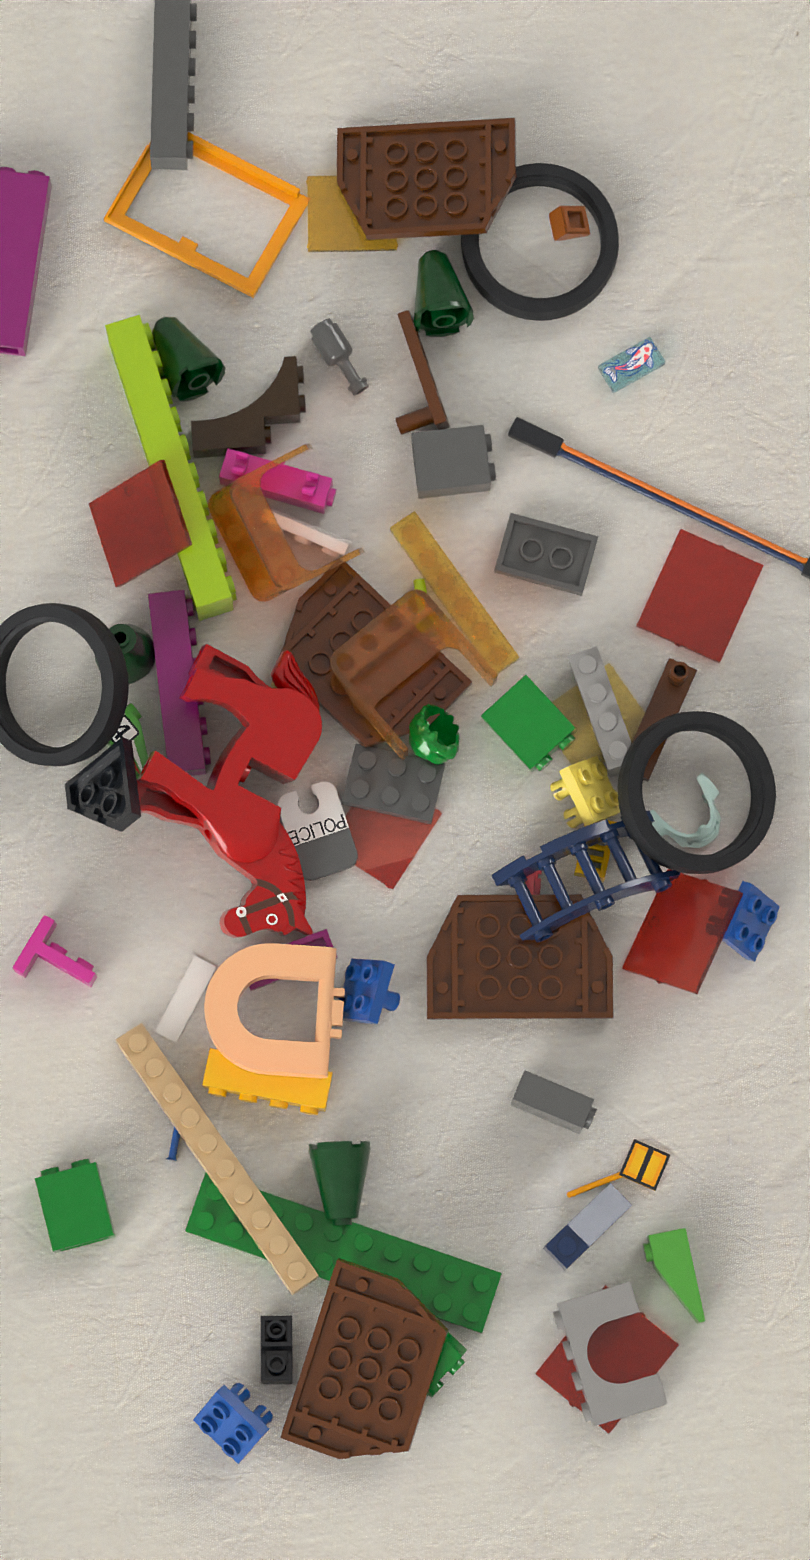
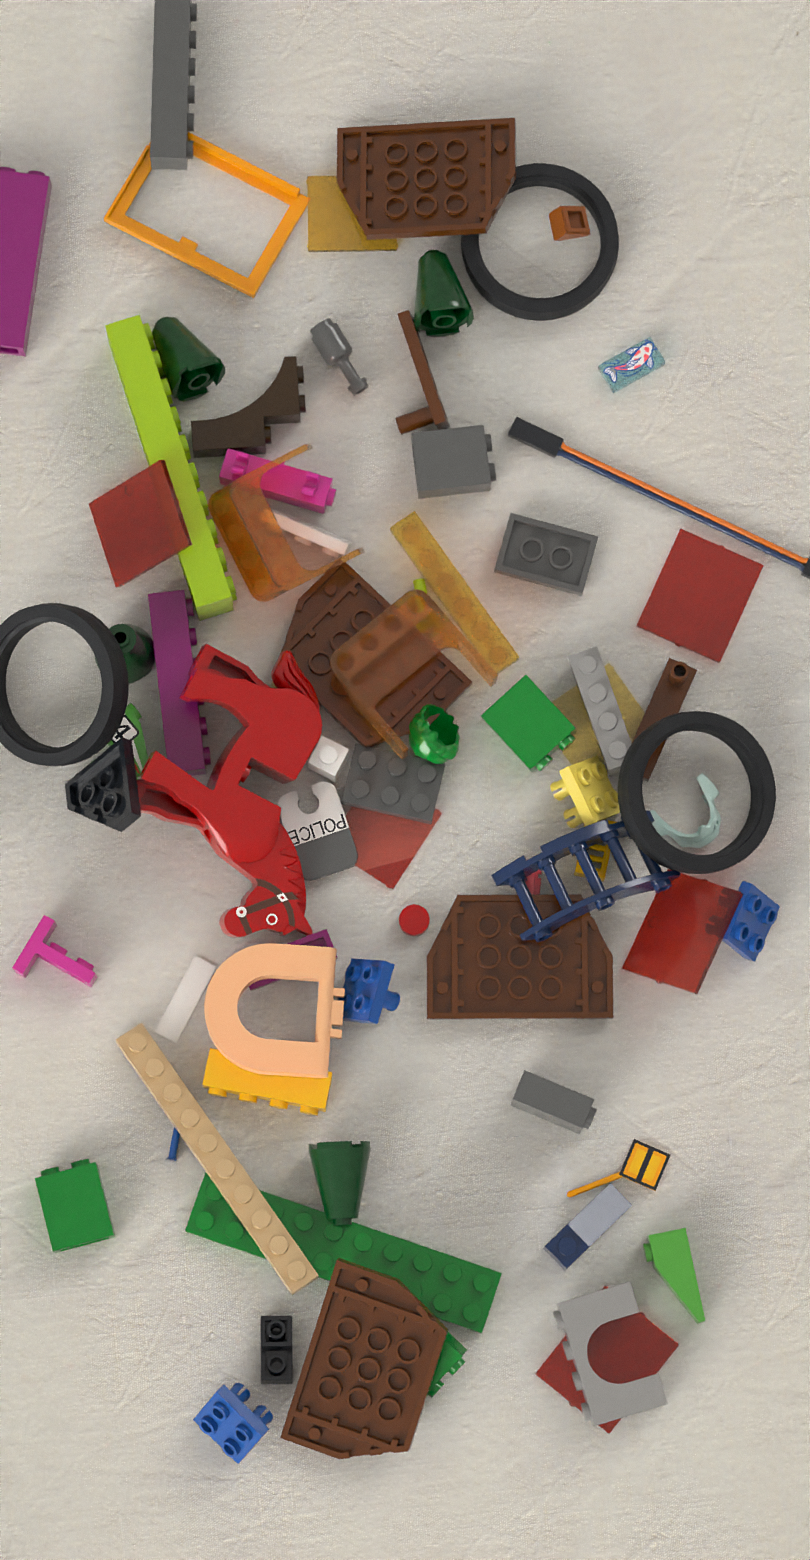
none -> white brick [308,736,349,783]
none -> red tile [399,904,430,936]

